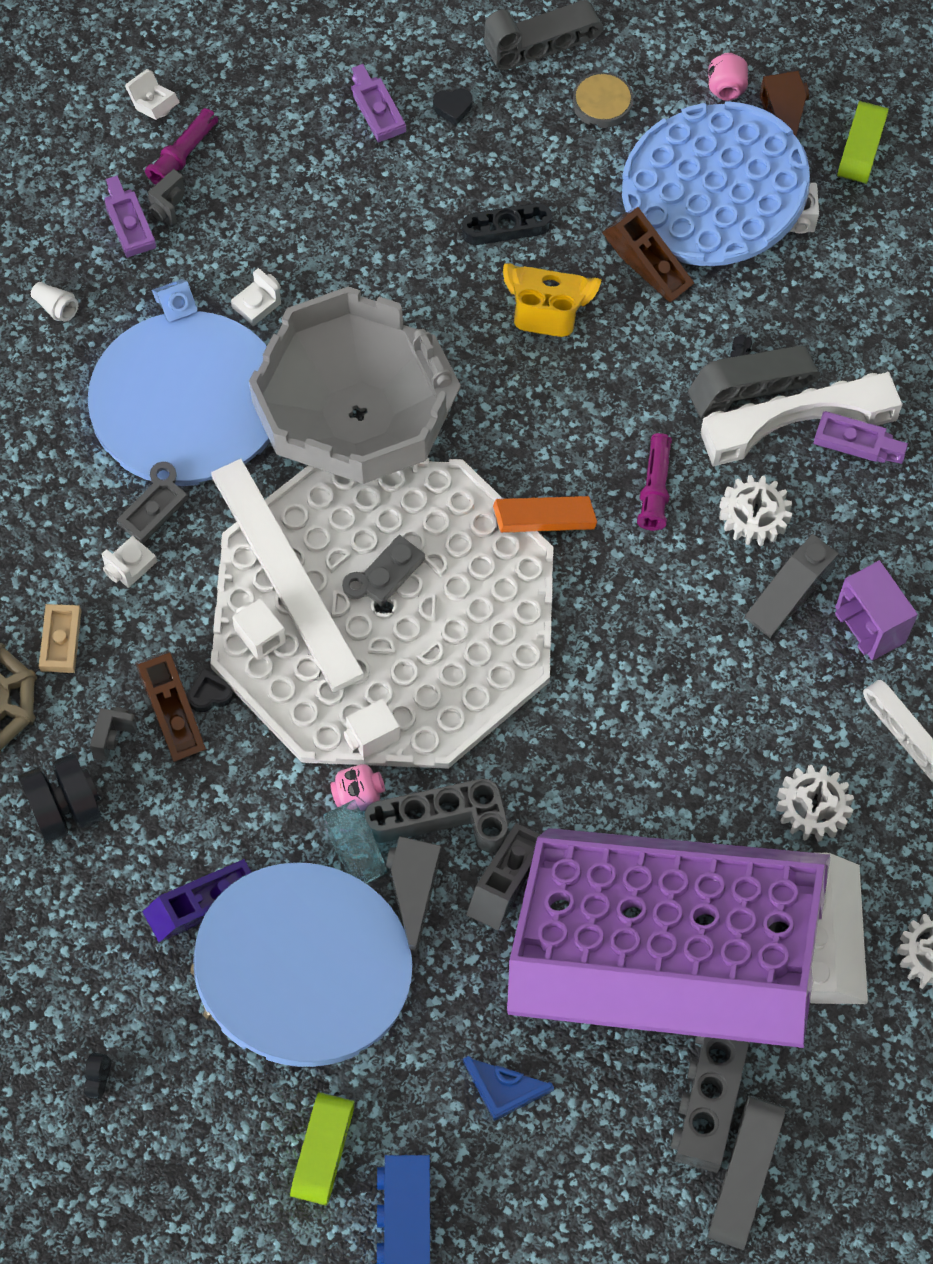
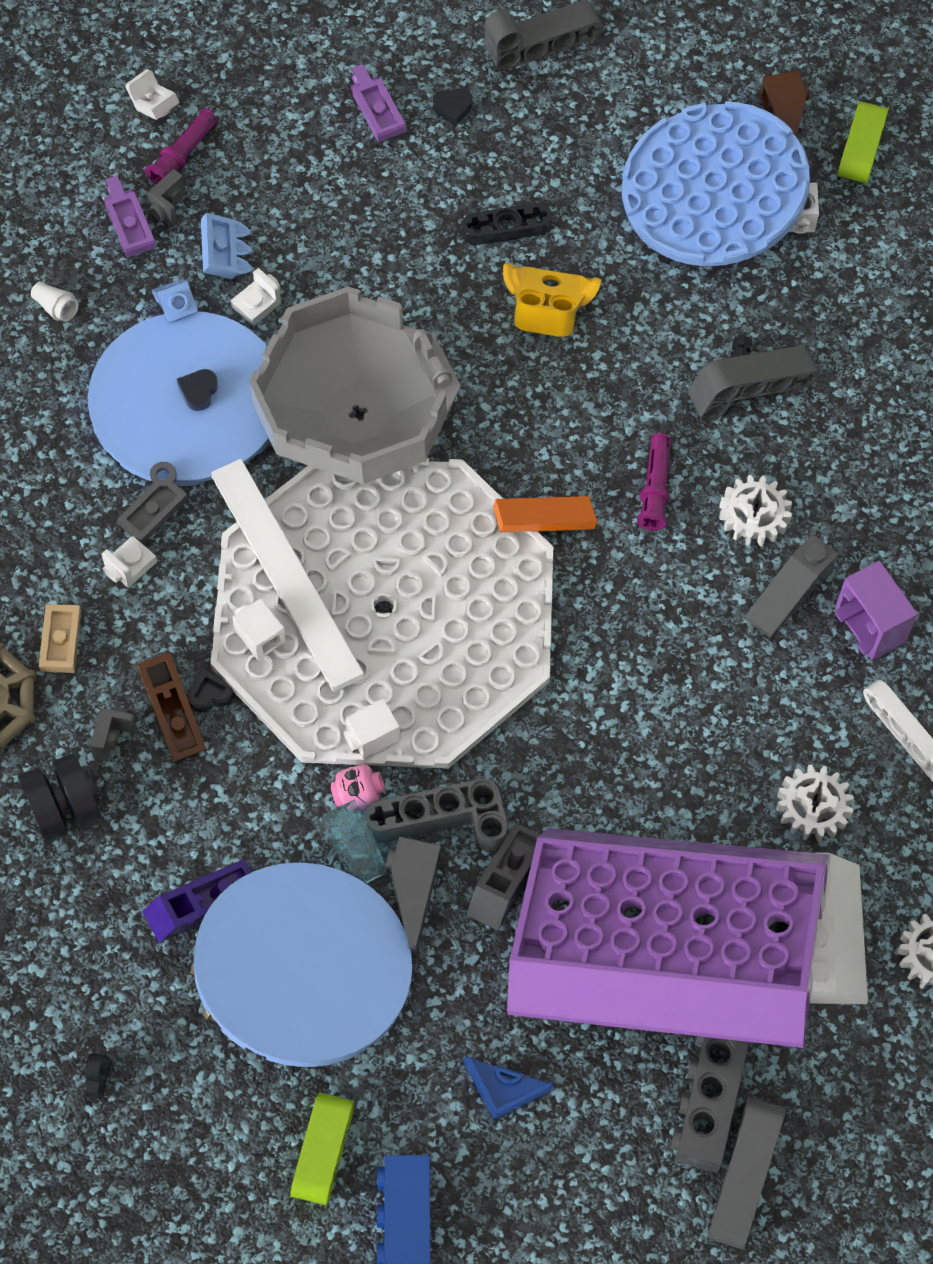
dark grey hinge [342,535,425,606] -> none
pearl gold tile [572,72,634,128] -> none
reddish brown slope [602,207,694,303] -> none
white arch [700,372,902,466] -> none
bright pink head [709,53,748,101] -> none
medium lavender hinge [813,411,908,464] -> none
none -> black tile [177,369,218,411]
none -> light blue plate [201,213,253,279]

